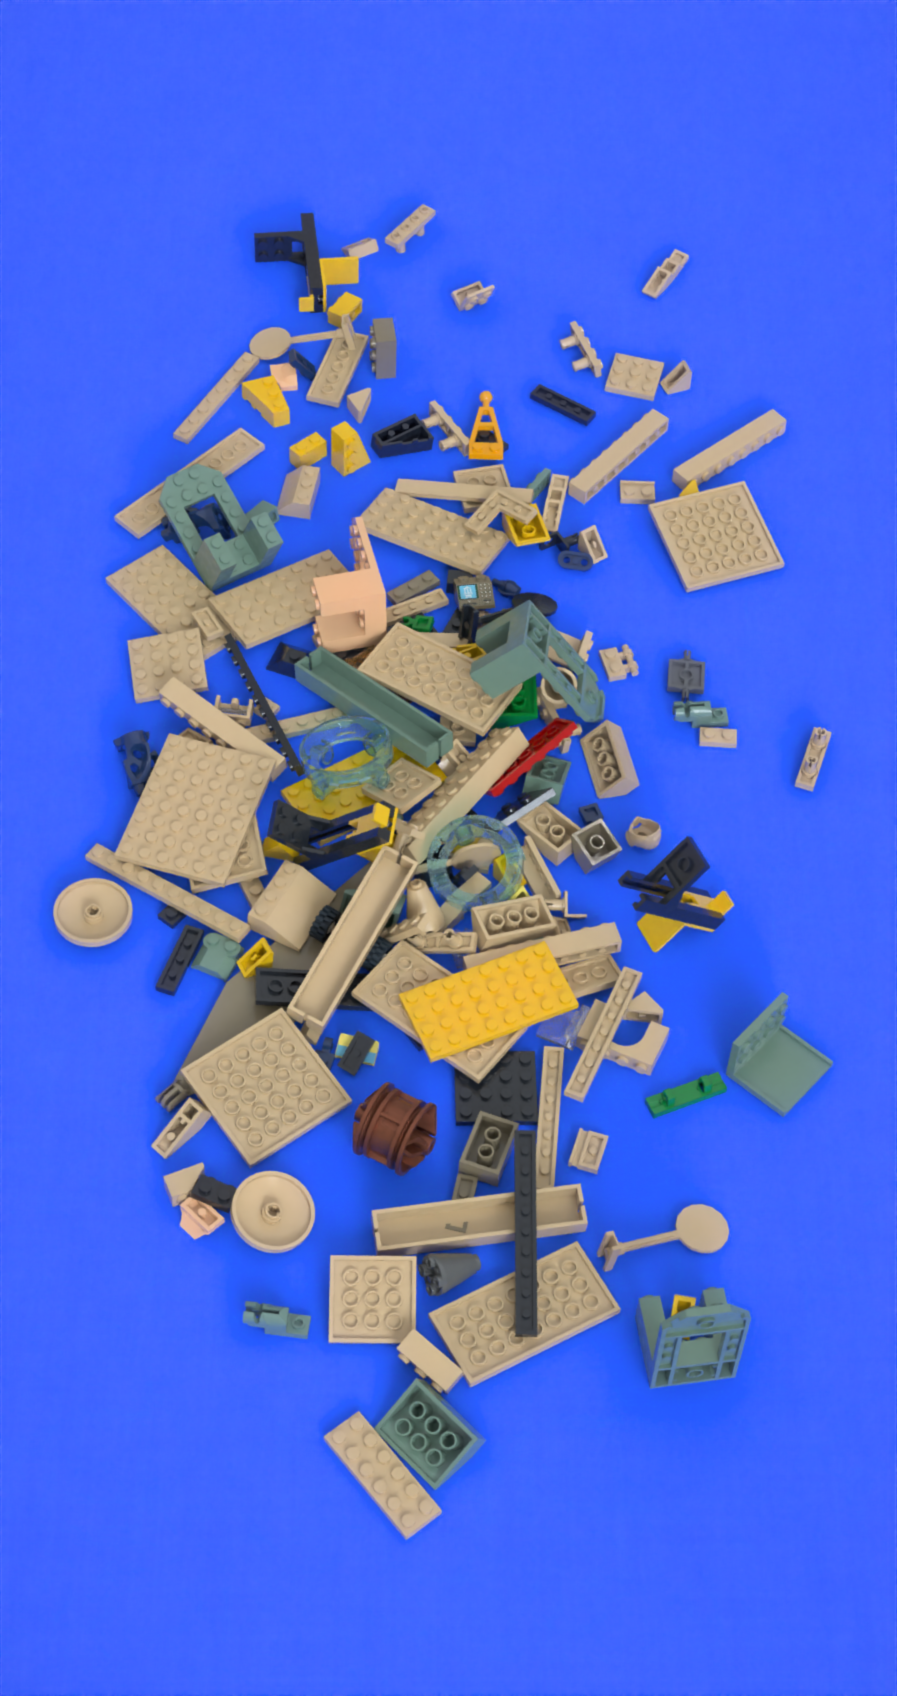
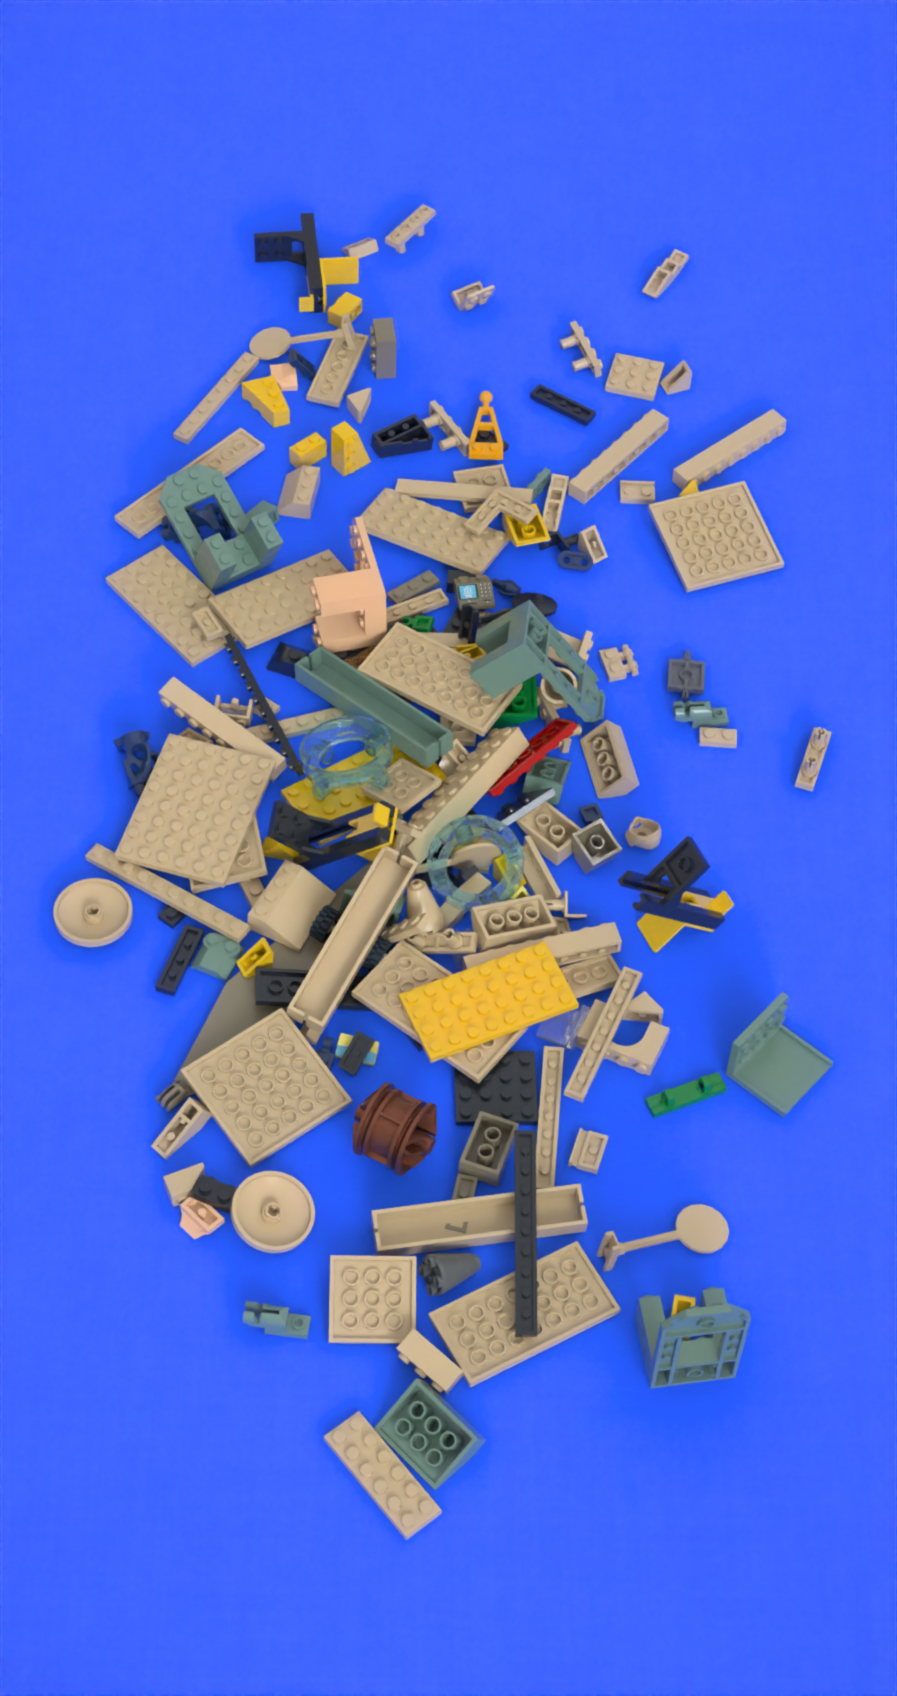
tan plate [127,627,209,704] -> none

